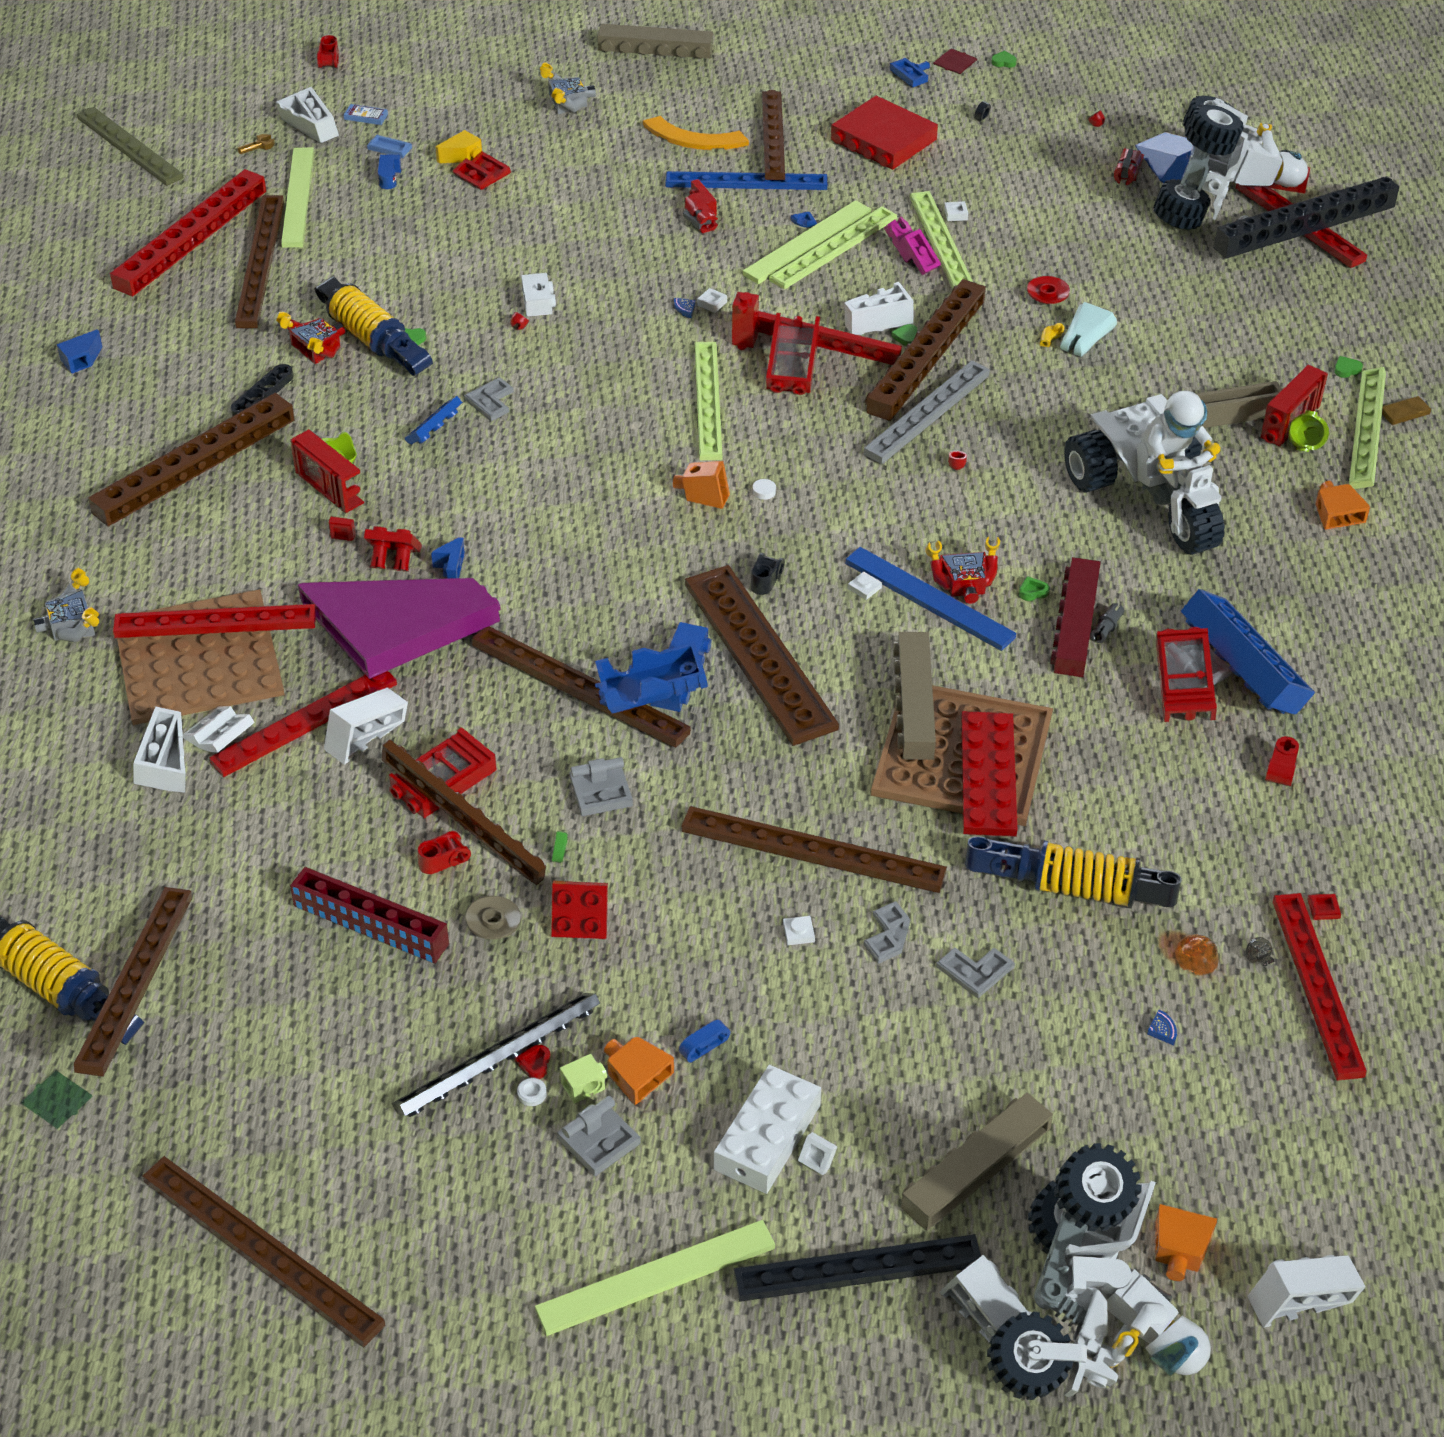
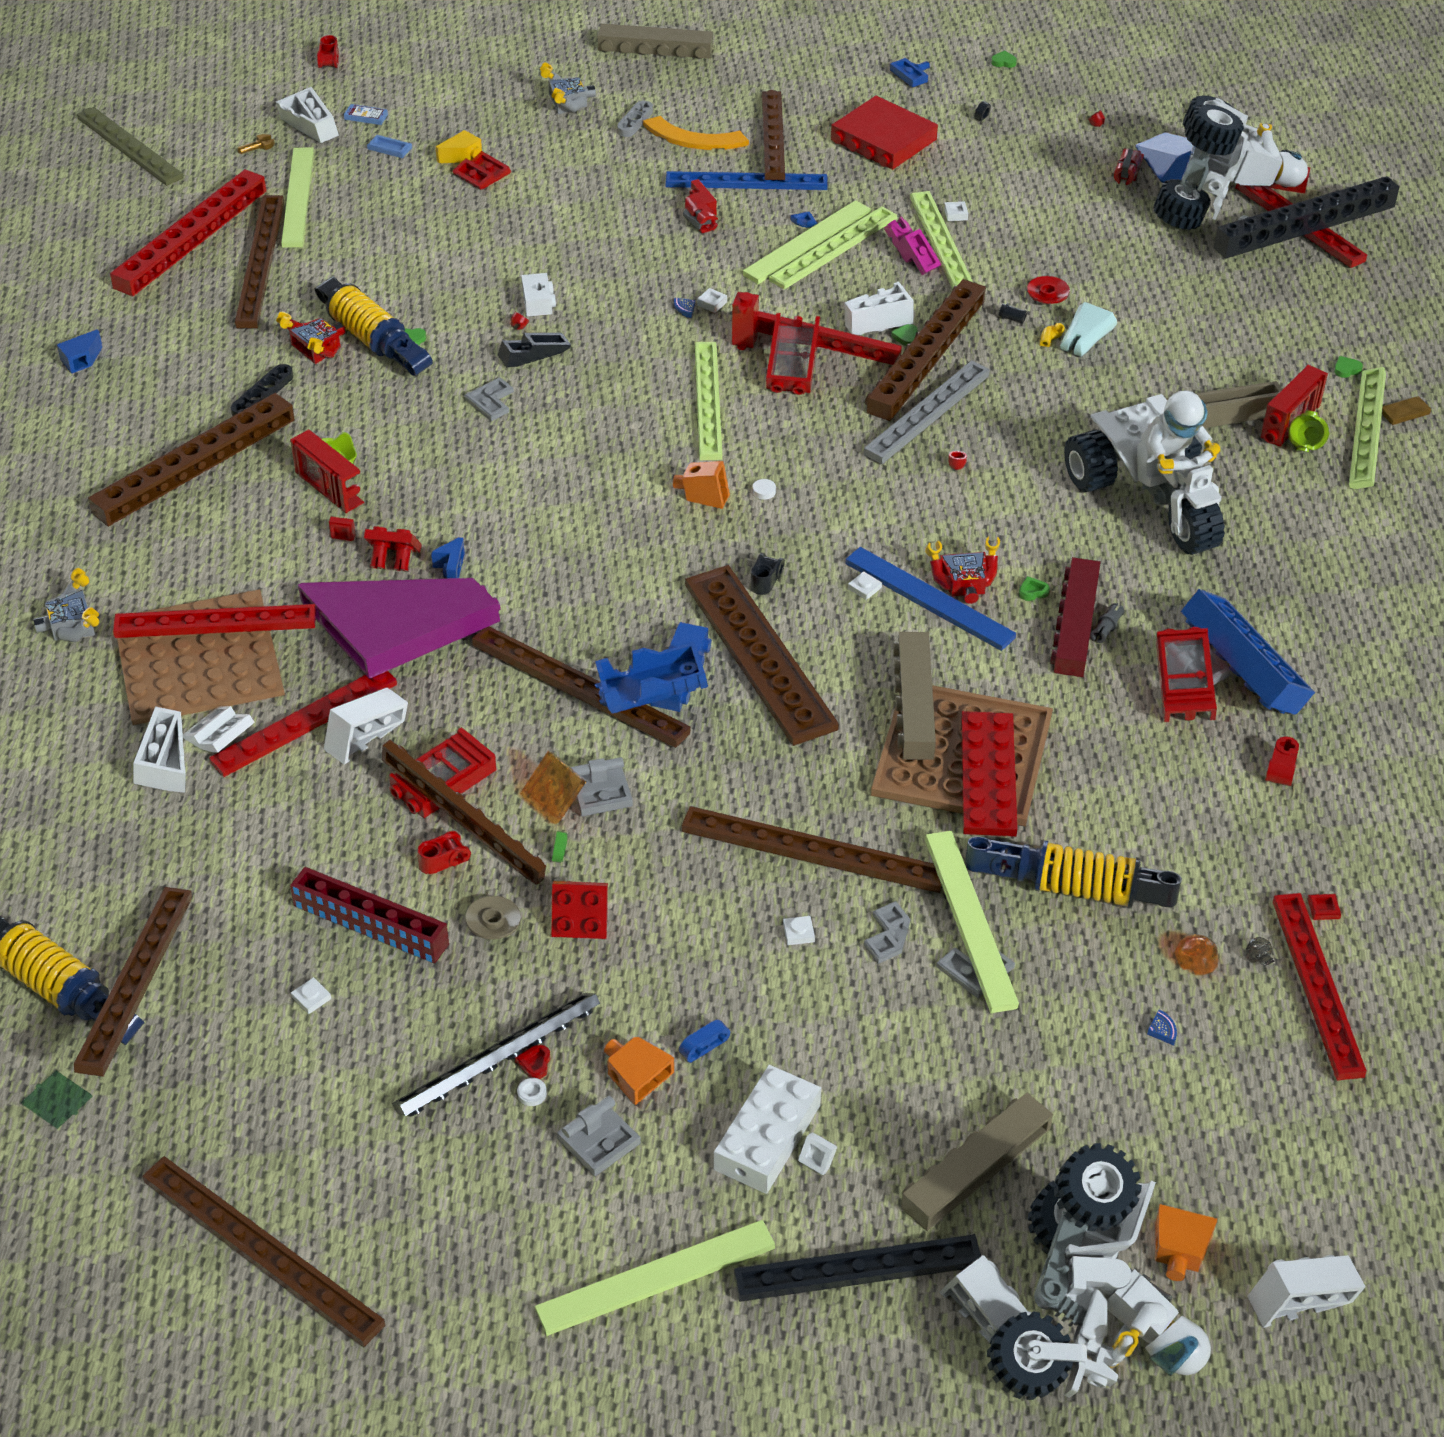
blue leg [378,155,401,189] -> none
blue plate [404,396,463,445] -> none
yellowish green brick [560,1054,607,1104] -> none
dark red piece [933,48,978,74] -> none
orange torso [1315,481,1370,530] -> none
none -> white plate [291,977,331,1014]
none -> black slope [498,333,571,368]
none -> clear orange tile [520,751,587,824]
none -> light grey beam [618,101,653,137]
none -> yellowish green tile [925,831,1019,1013]
none -> black pin [999,303,1028,324]

